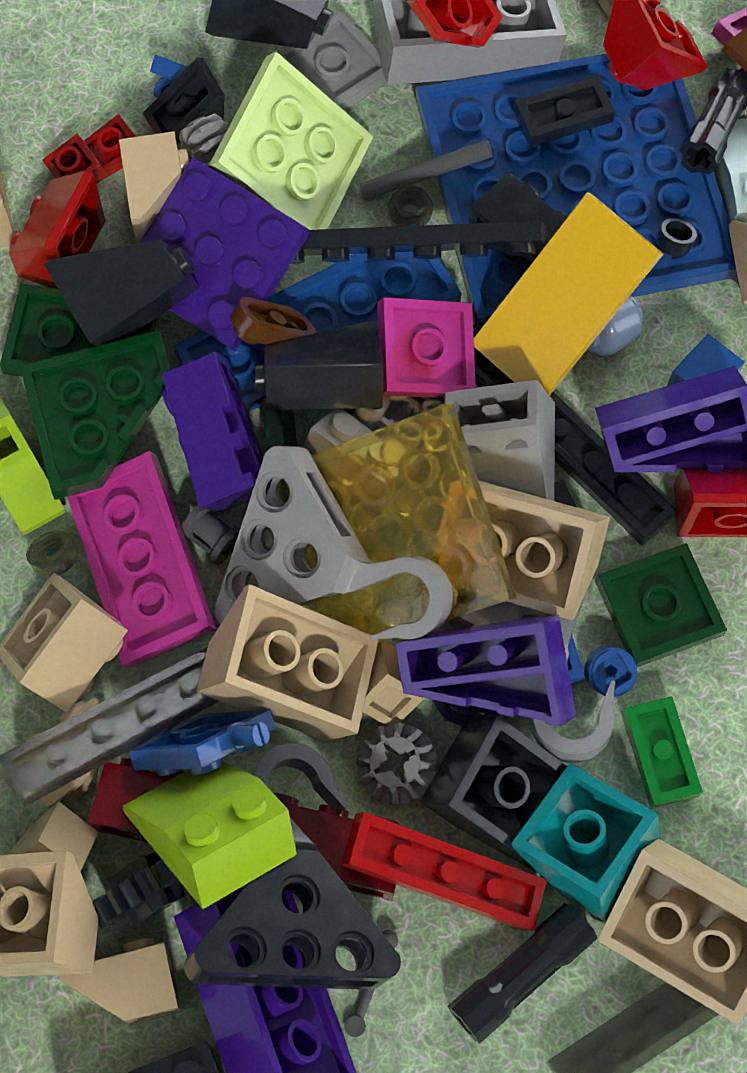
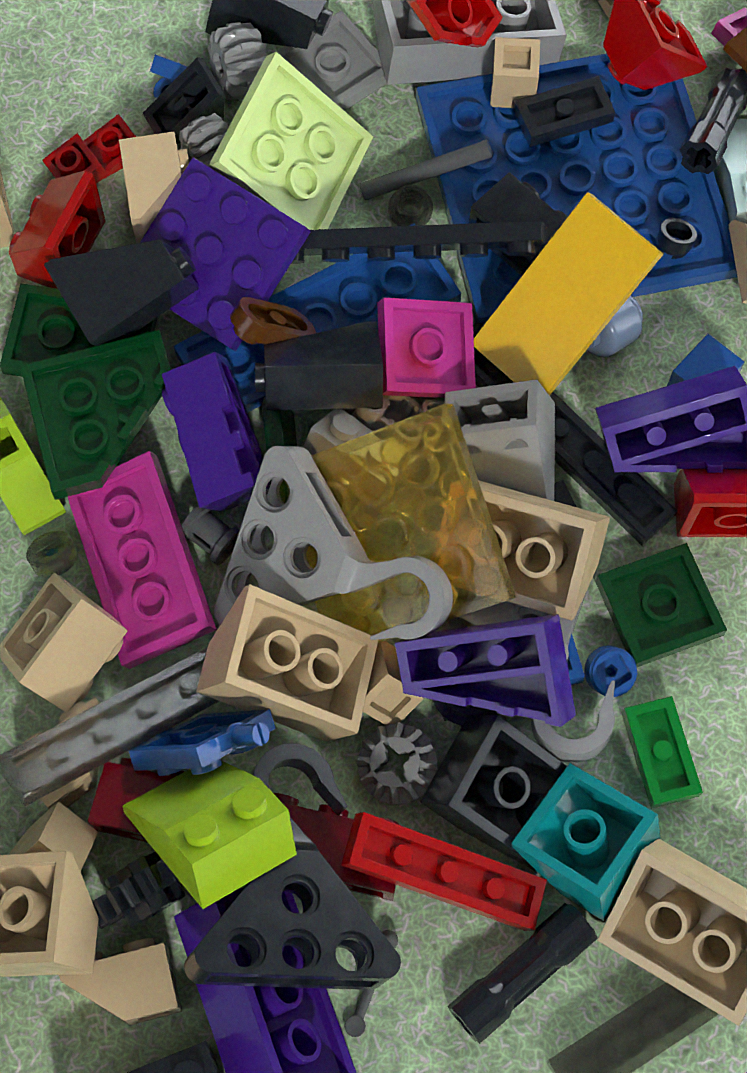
none -> light grey gear [207,22,267,101]
none -> tan panel [490,37,540,108]

